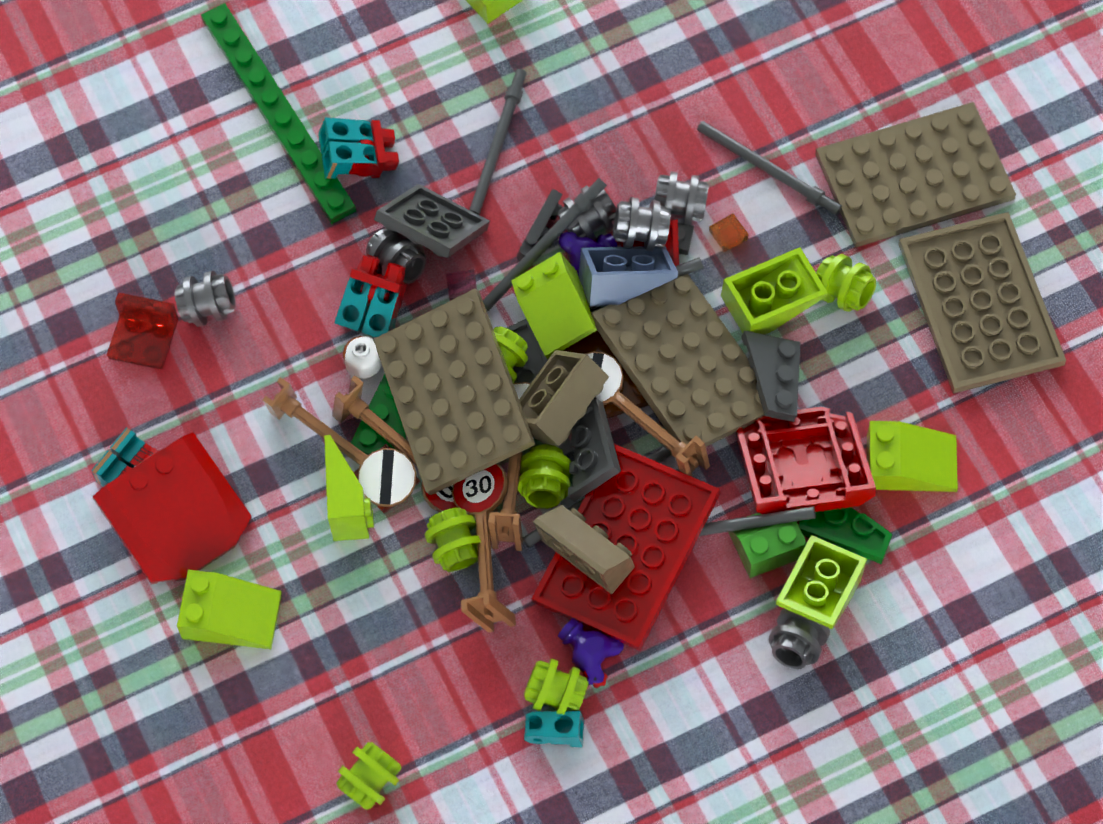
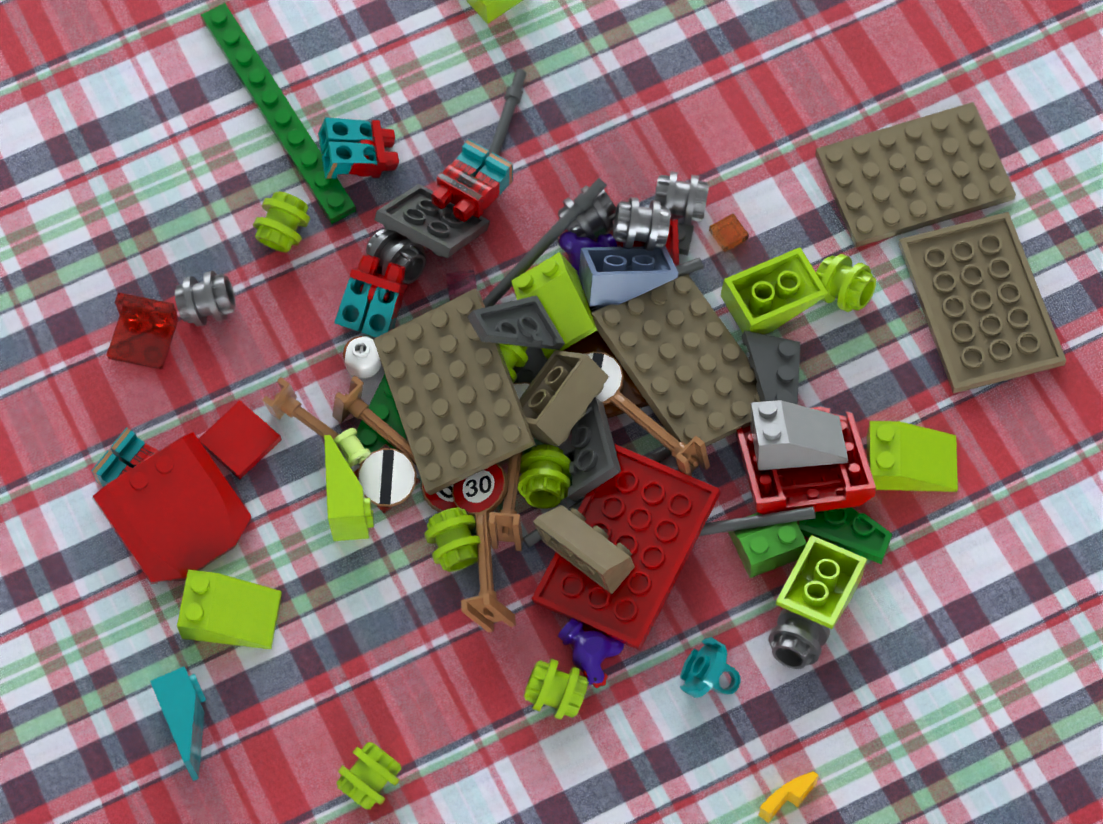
dark grey hinge [516,189,562,261] -> none
teal leg [524,711,584,747] -> none
dark grey bar [697,121,842,215] -> none
none -> teal slope [150,666,206,781]
none -> red tile [198,400,282,479]
none -> lime piece [253,191,310,252]
none -> yellowish green bush [333,428,371,467]
none -> hips [431,139,513,222]
none -> dark grey wing [467,295,565,350]
none -> teal tile [680,637,741,698]
none -> light grey slope [751,400,848,470]
none -> yellow slope [759,771,819,823]

